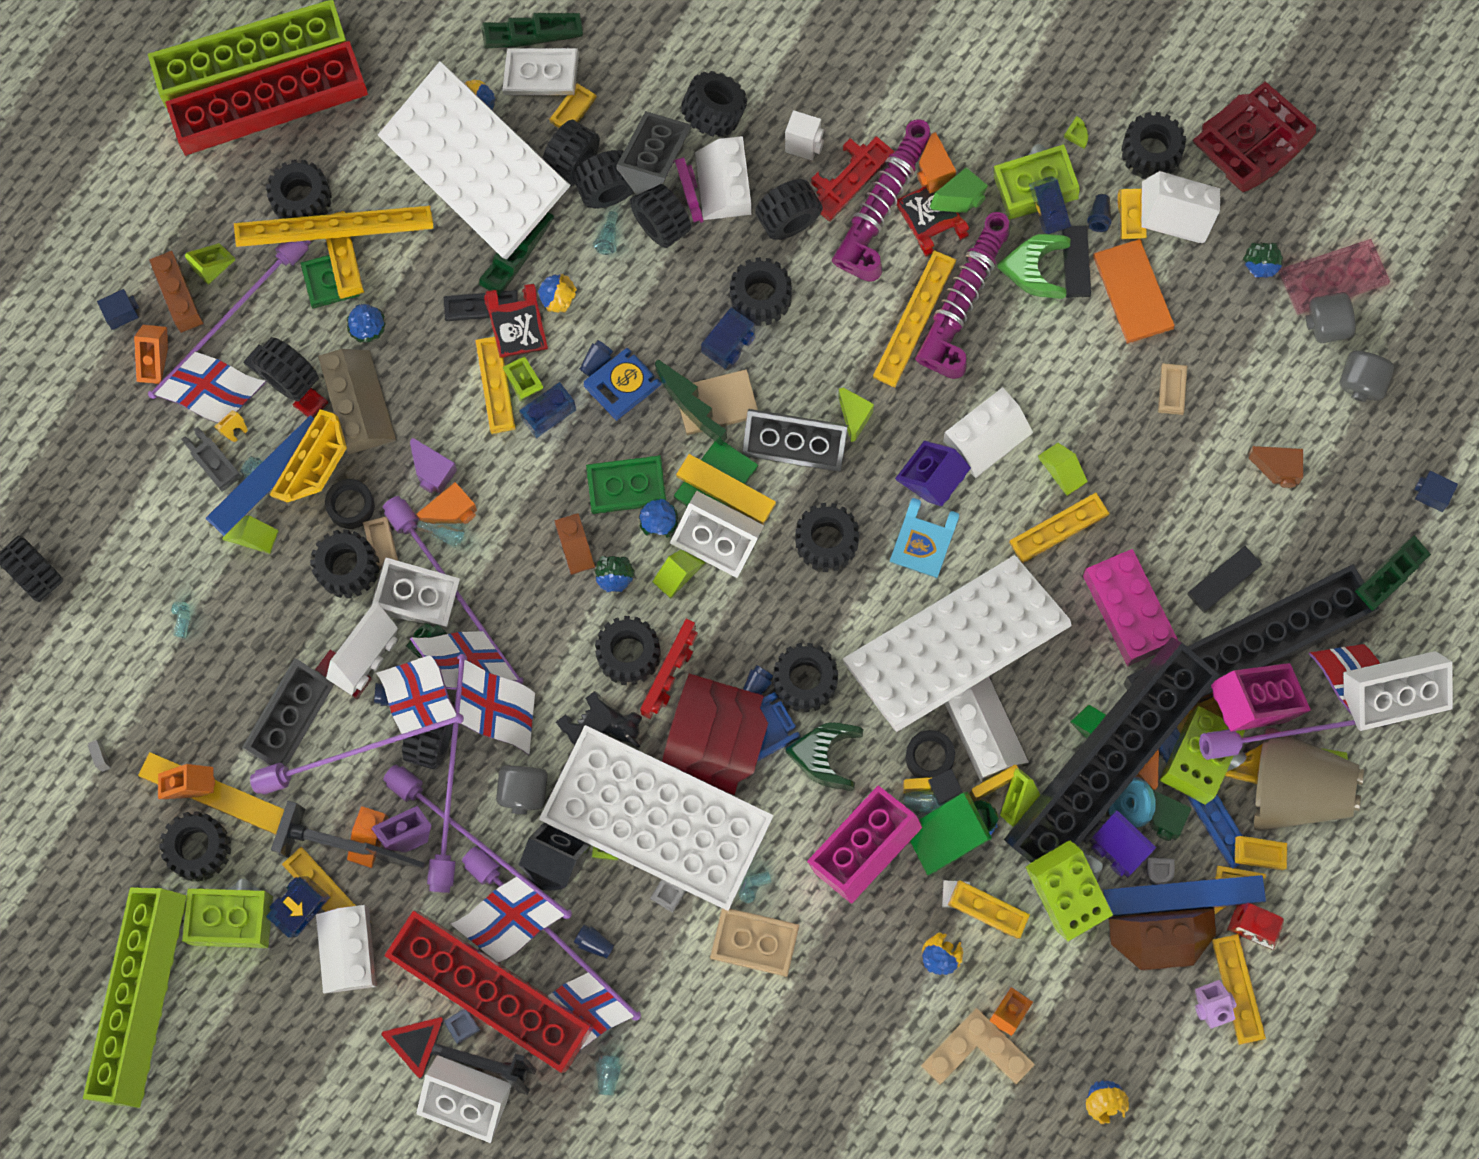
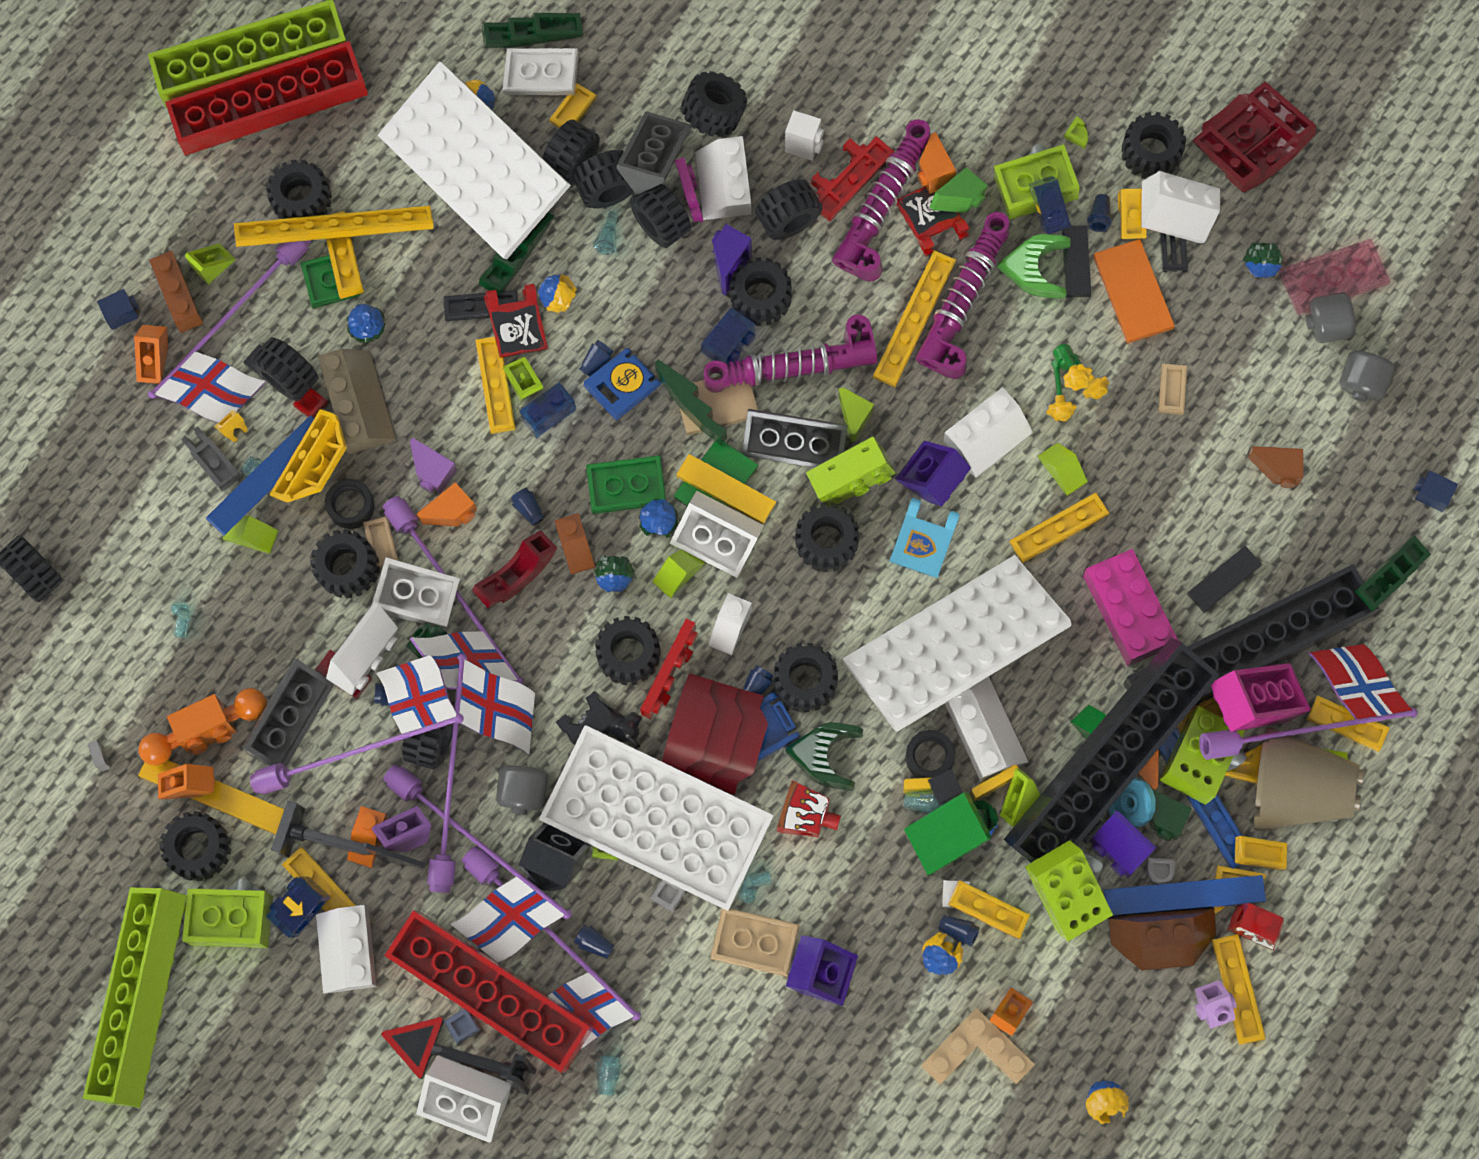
clear light blue cone [417,520,465,548] -> none
dark pink brick [807,785,922,904] -> none
white slope [1343,651,1453,731] -> none
none -> orange brick [138,688,267,766]
none -> dark red arch [472,530,557,609]
none -> dark blue cone [510,487,545,526]
none -> magenta piece [703,314,877,393]
none -> white slope [708,593,752,656]
none -> dark purple slope [712,224,752,296]
none -> torso [777,781,841,838]
none -> dark purple slope [786,936,858,1006]
none -> lime piece [806,436,896,507]
none -> dark blue cone [938,915,980,947]
none -> yellow plant [1046,344,1110,422]
none -> black tile [1159,232,1188,272]
none -> yellow tile [1306,695,1390,752]

